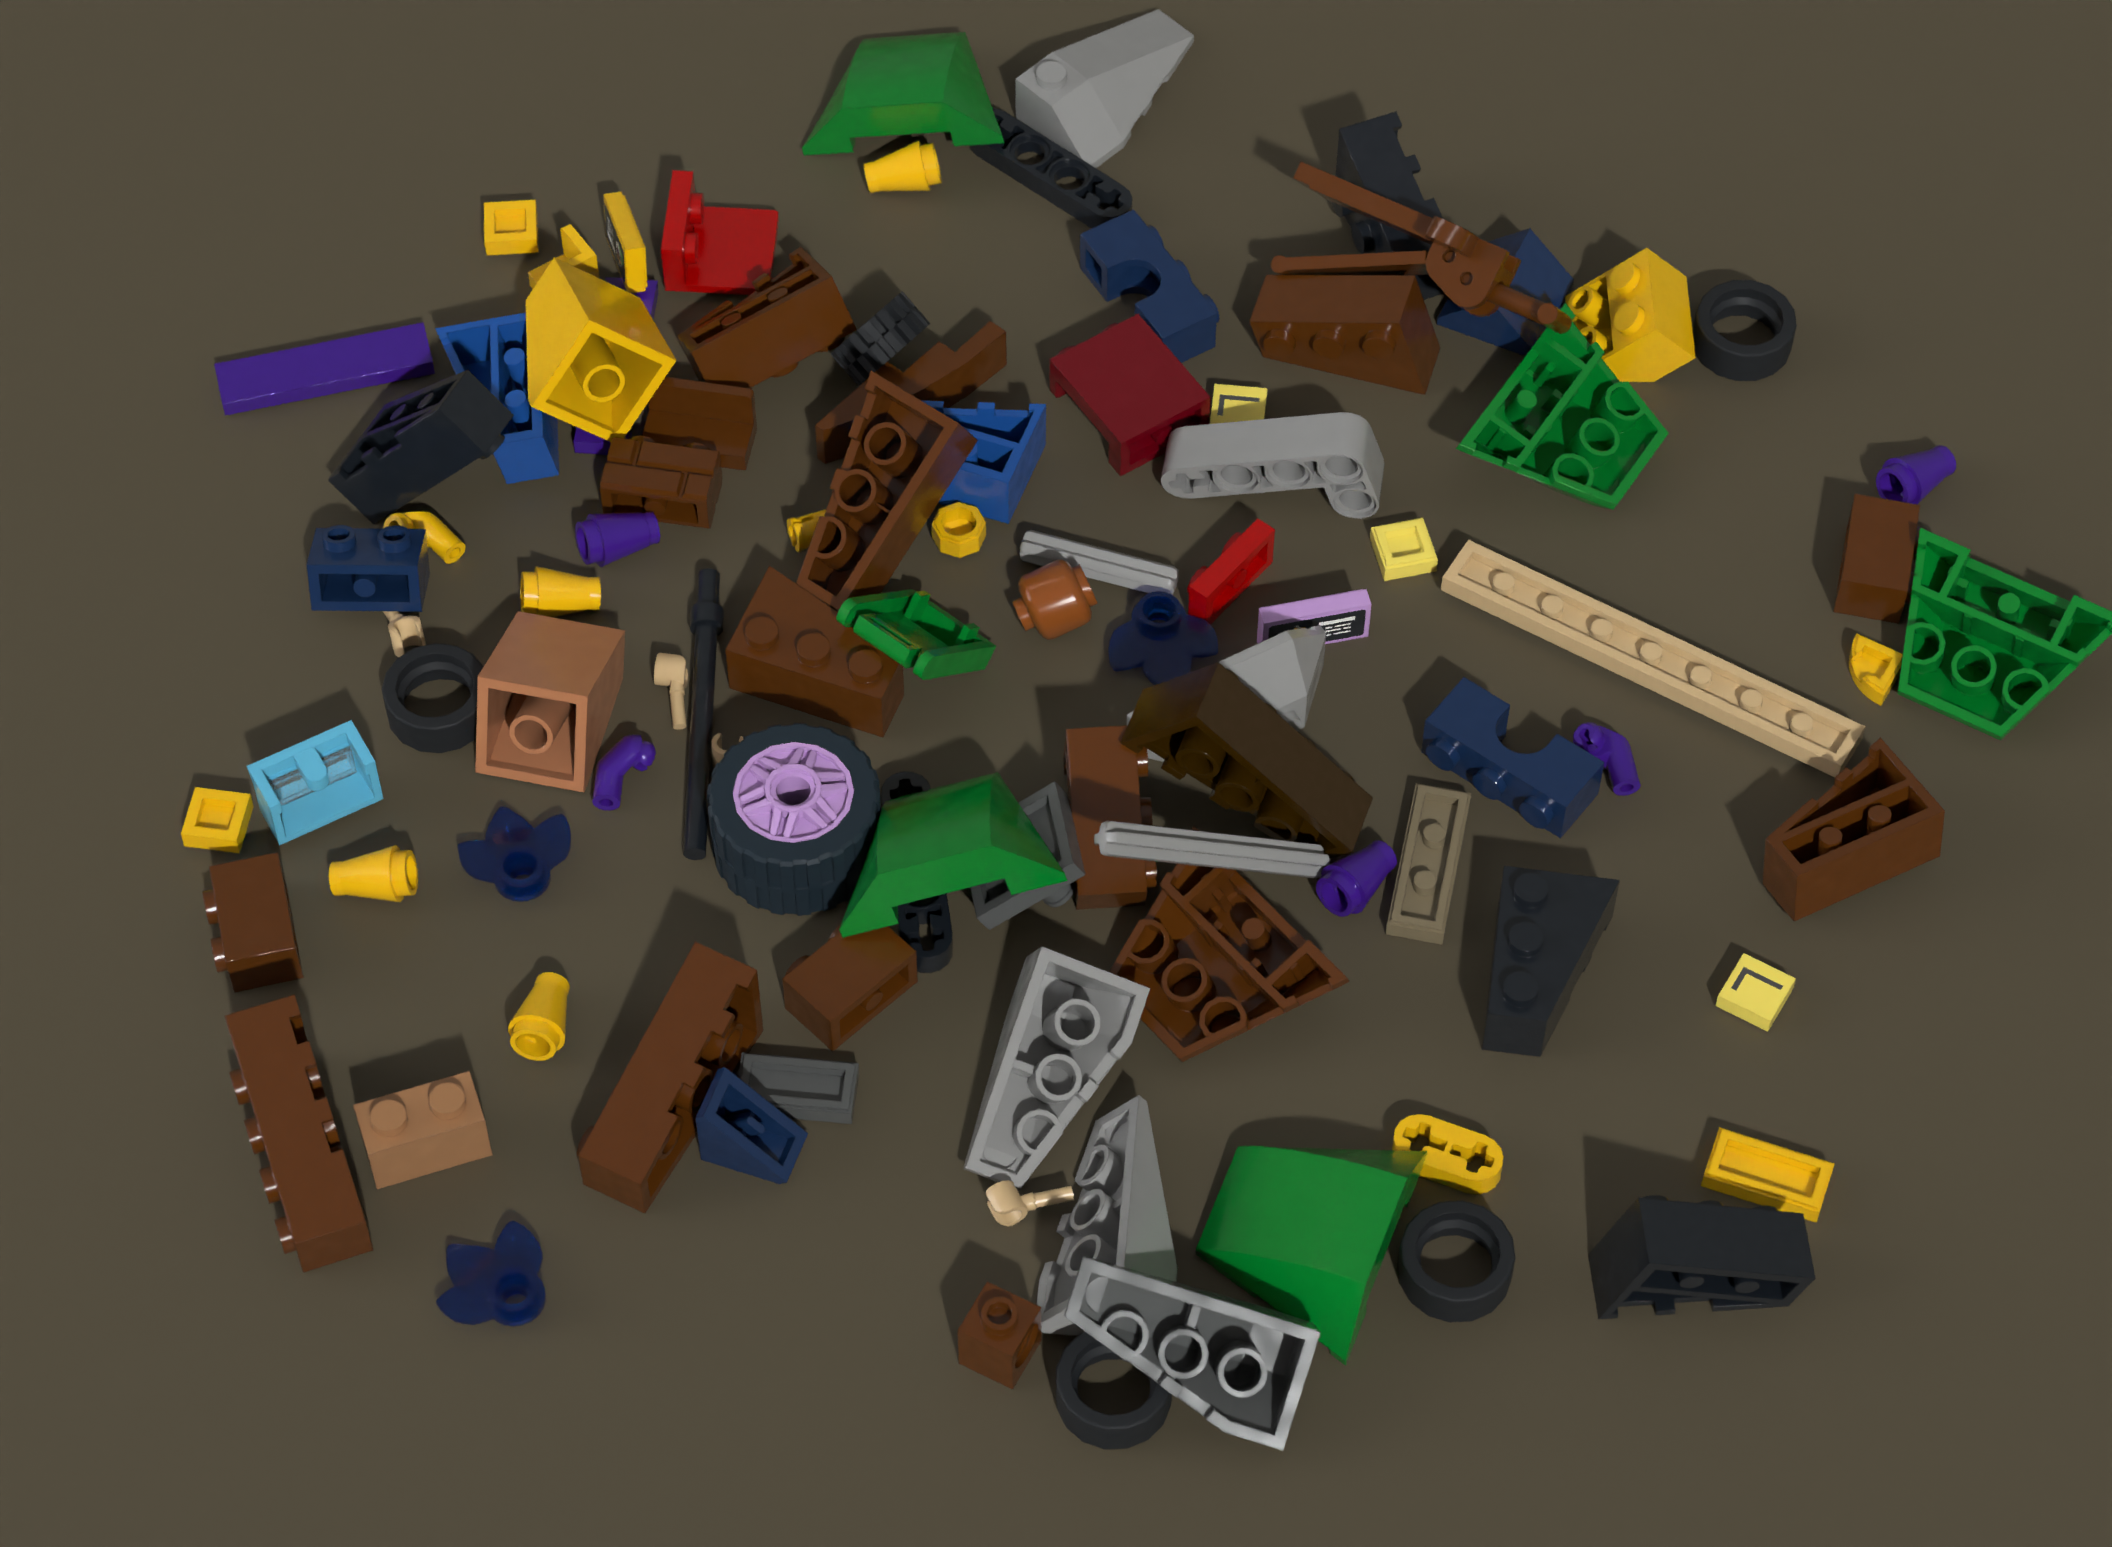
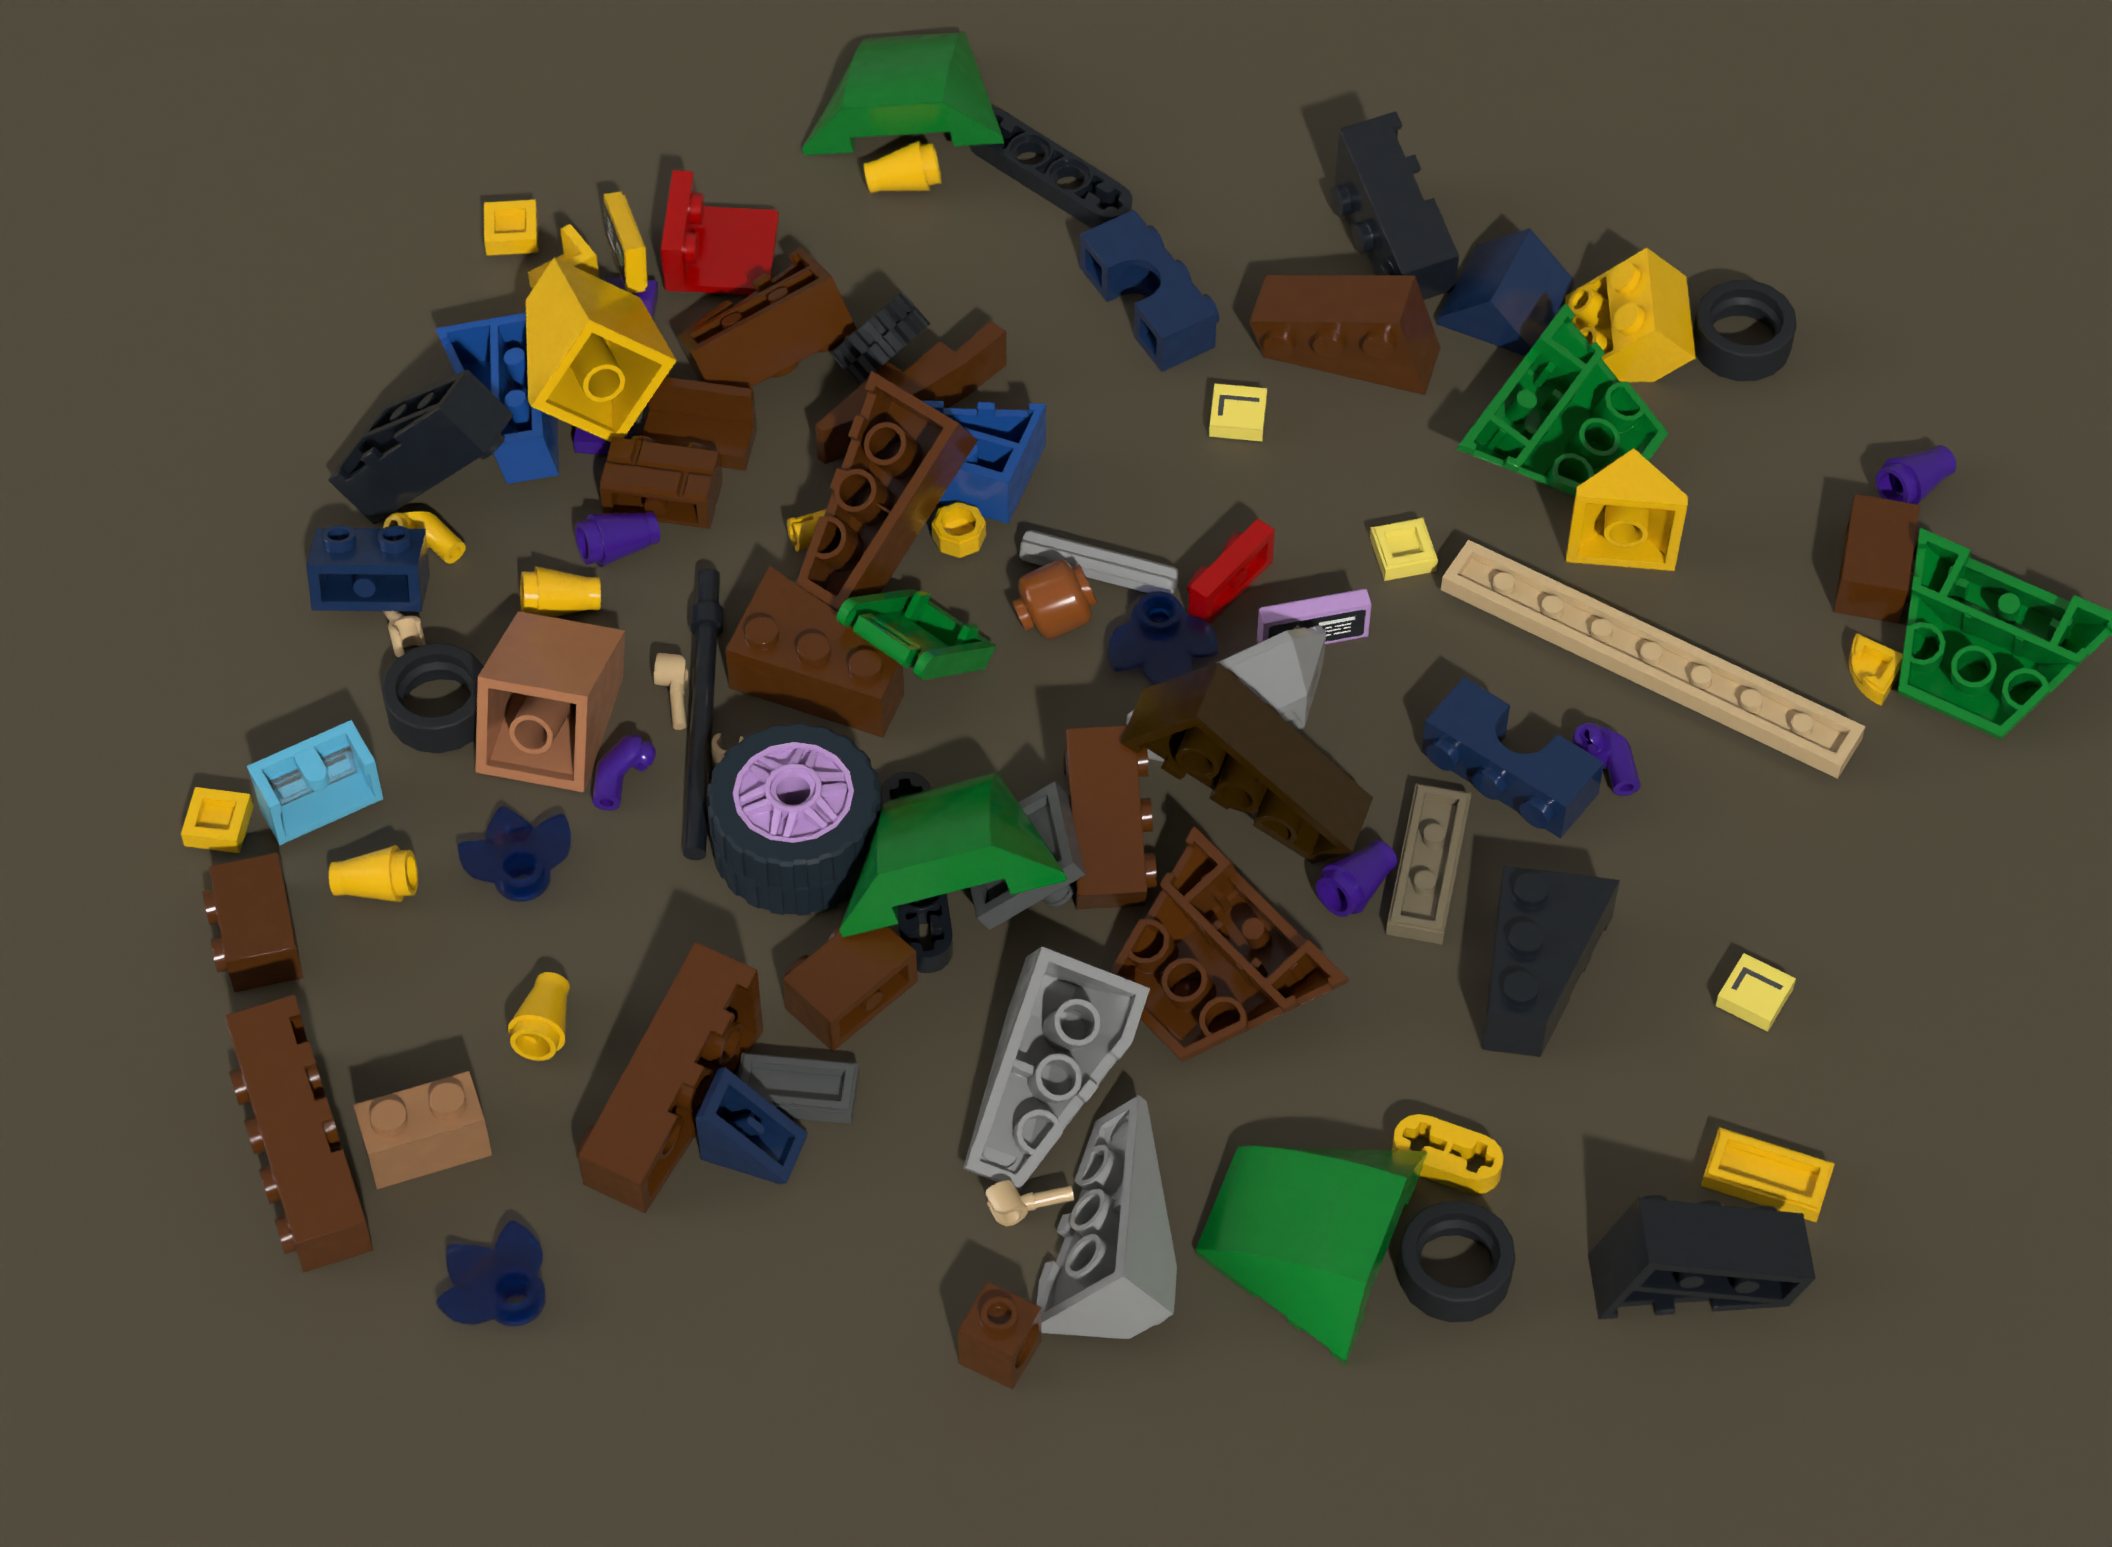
dark purple tile [214,322,435,416] -> none
light grey wedge [1015,9,1194,168] -> none
dark red panel [1050,314,1210,477] -> none
black tyre [1056,1332,1172,1449] -> none
dark grey wedge [1064,1256,1321,1451] -> none
light grey axle [1094,821,1330,878] -> none
light grey beam [1161,412,1385,519] -> none
reddish brown piece [1271,162,1571,334] -> none
reddish brown wedge [1763,737,1945,921] -> none
none -> yellow slope [1566,448,1688,571]

